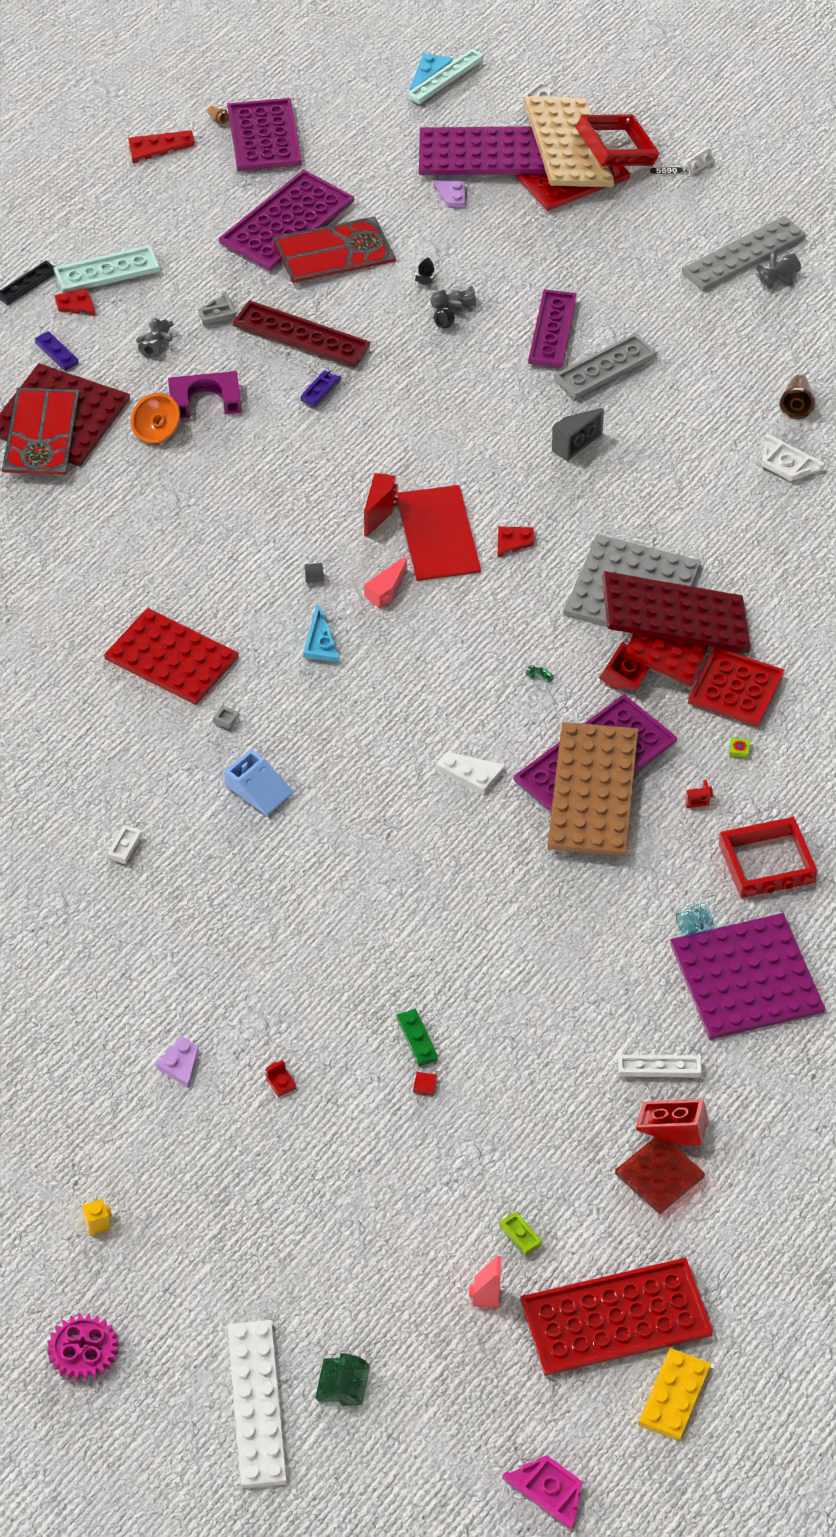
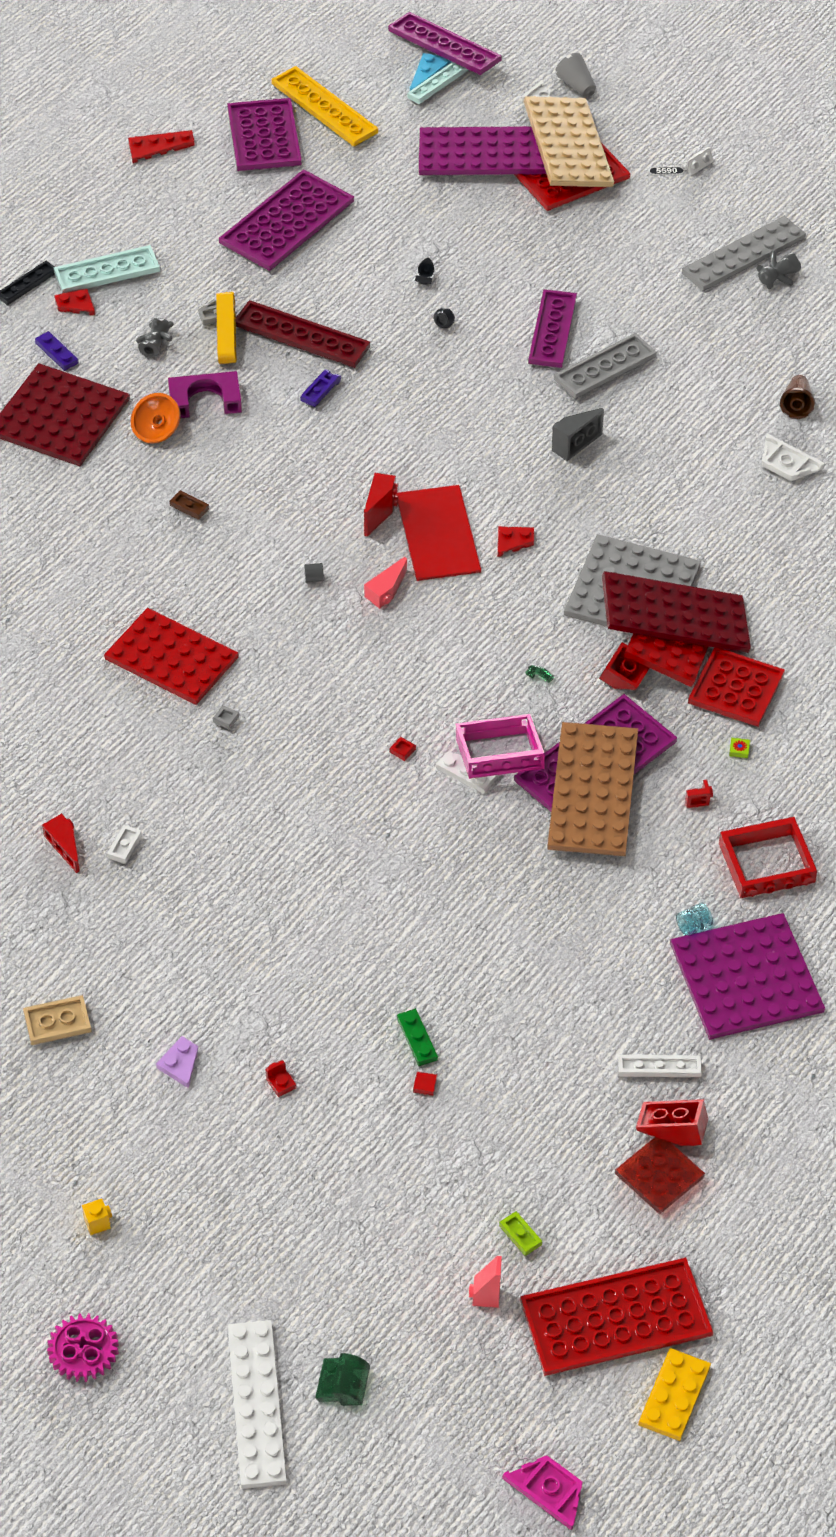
red piece [2,388,80,475] -> none
medium nougat cone [207,106,229,124] -> none
light blue slope [224,749,294,816] -> none
red piece [272,216,396,283] -> none
medium azure wing [303,605,339,663] -> none
dark grey piece [430,286,476,309] -> none
lavender wing [433,181,465,208] -> none
red window [575,114,660,167] -> none
none -> tan plate [23,995,92,1045]
none -> red slope [42,813,80,873]
none -> reddish brown plate [169,490,209,520]
none -> yellow beam [216,292,237,364]
none -> yellow plate [271,66,378,147]
none -> magenta plate [388,12,502,75]
none -> red tile [389,737,416,761]
none -> dark pink window [455,714,545,779]
none -> light grey cone [556,52,596,97]

